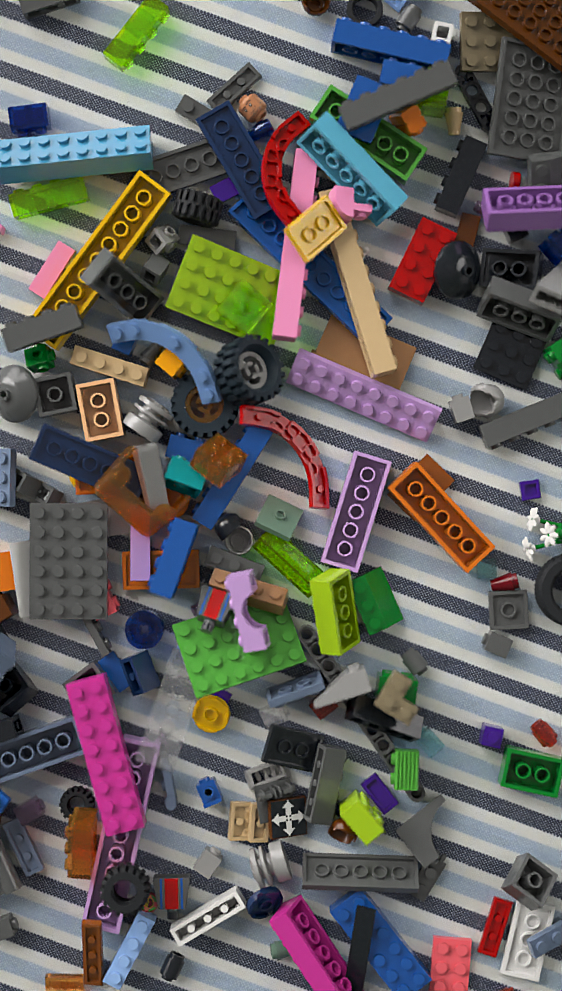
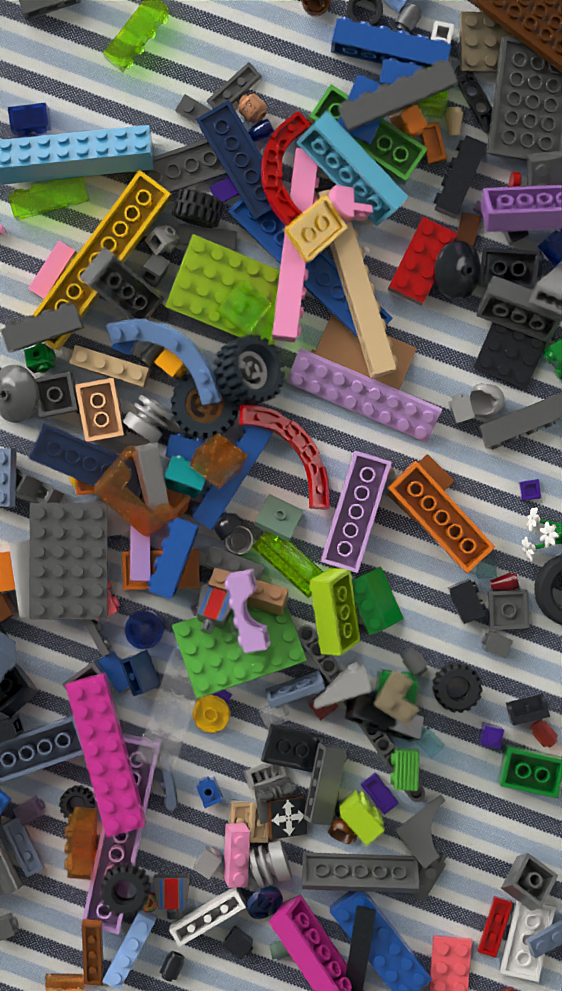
none -> bright pink brick [223,823,250,888]
none -> black brick [223,926,254,960]
none -> orange tile [420,122,447,165]
none -> black tyre [432,662,483,713]
none -> black brick [447,579,487,624]
none -> black hinge [505,694,550,726]

